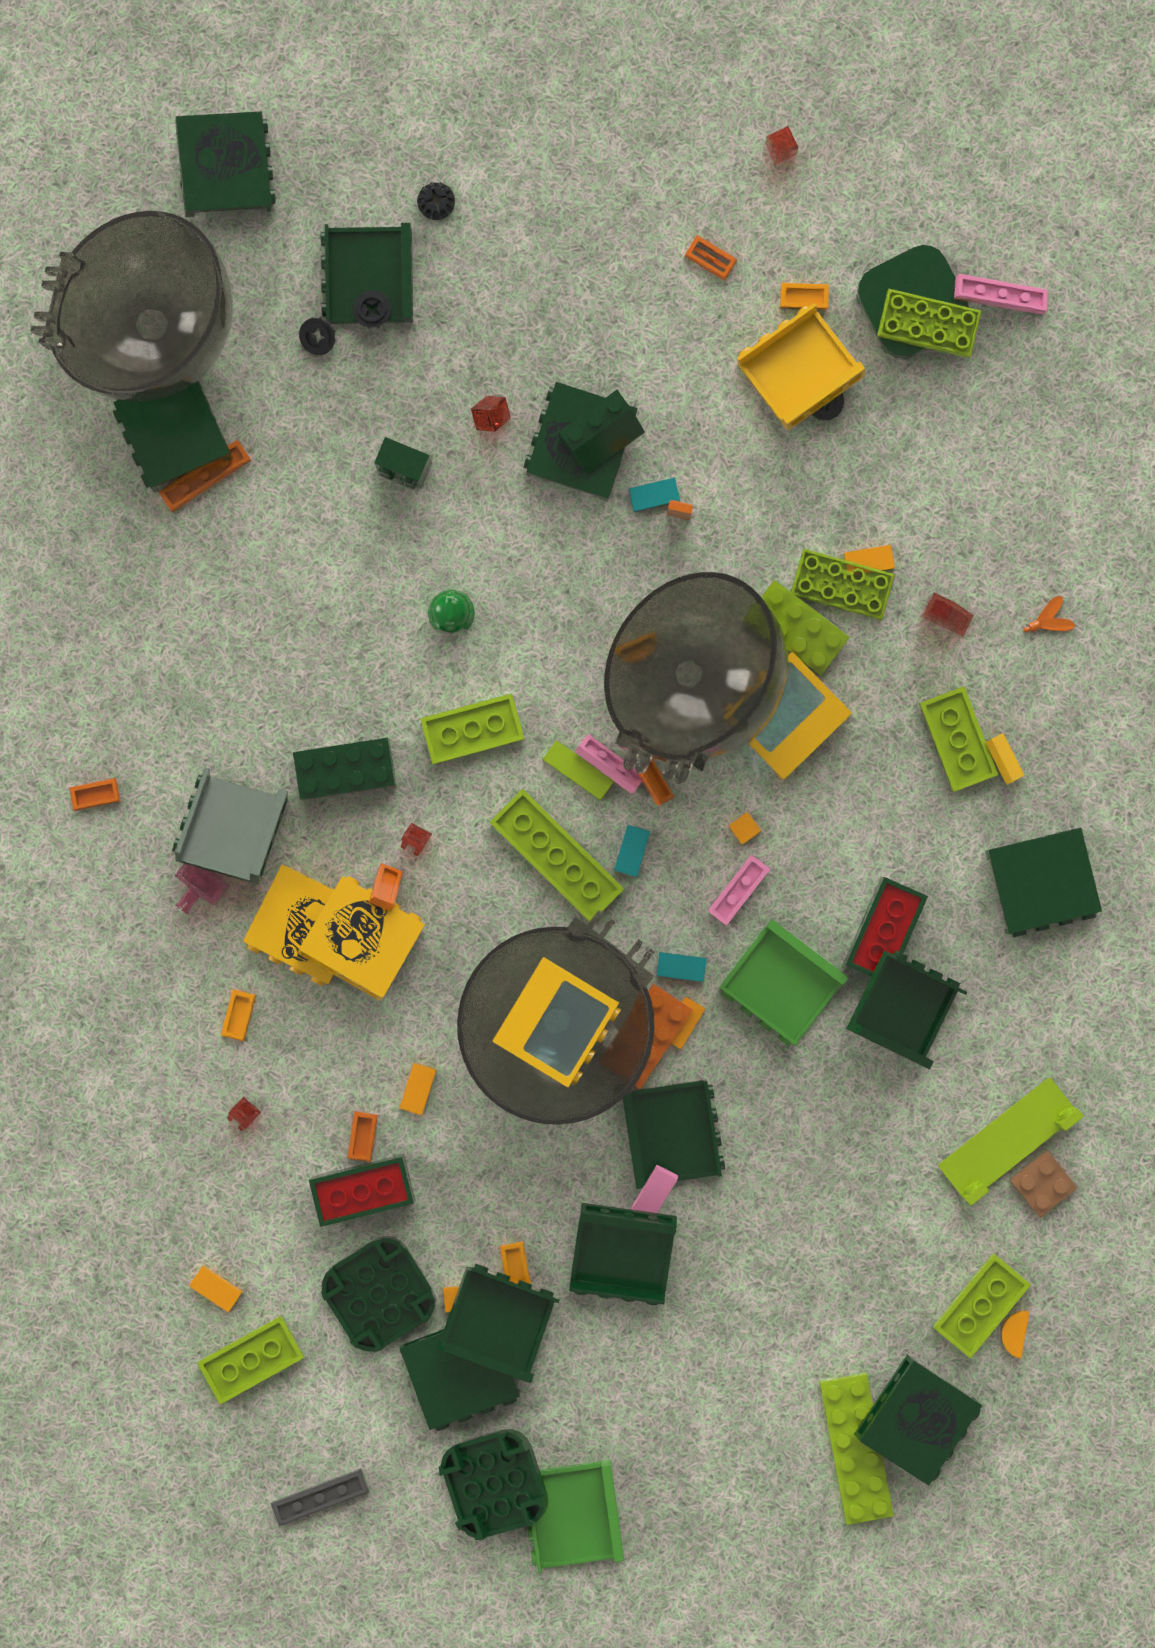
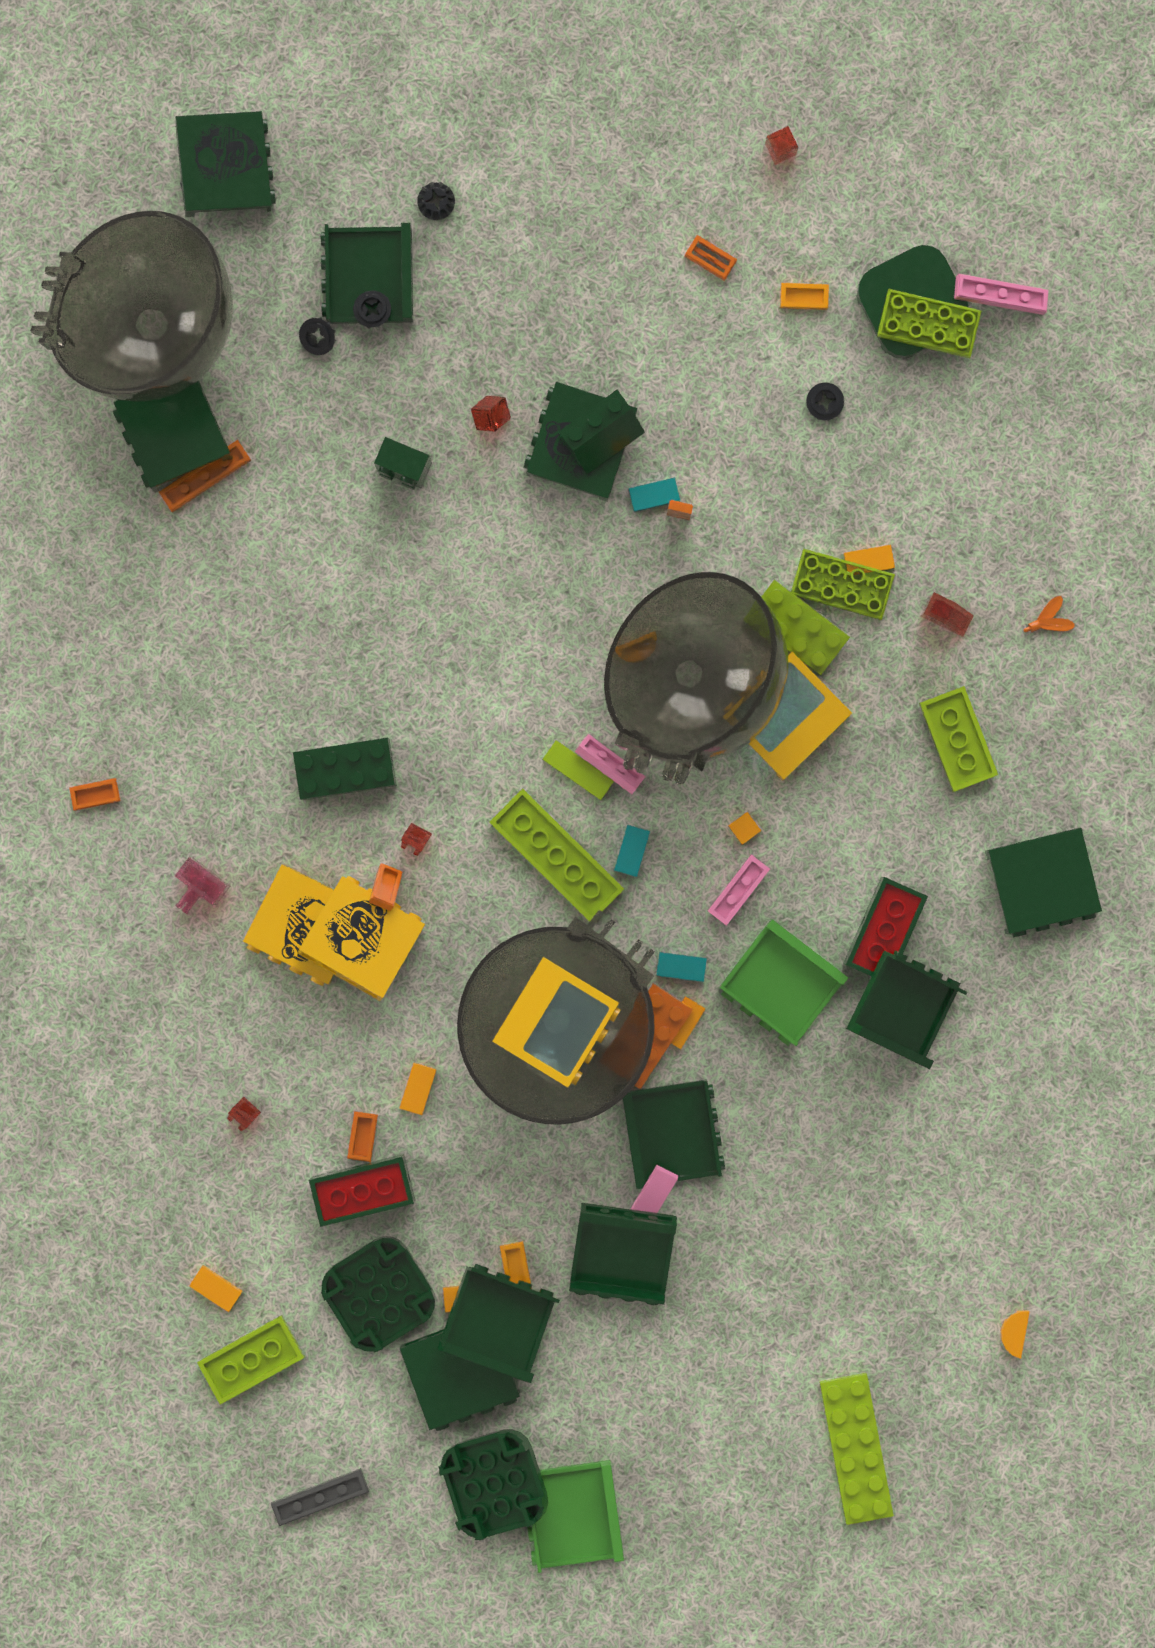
panel [172,767,288,885] -> none
light orange tile [221,989,256,1041] -> none
lime plate [420,693,525,765] -> none
green helmet [428,589,475,633] -> none
orange tile [635,756,674,806] -> none
yellow panel [737,303,865,431] -> none
dark green panel [854,1354,982,1486] -> none
lime plate [932,1253,1032,1359] -> none
lime bracket [938,1077,1084,1206] -> none
yellow tile [986,733,1024,784] -> none
medium nougat plate [1009,1150,1077,1218] -> none

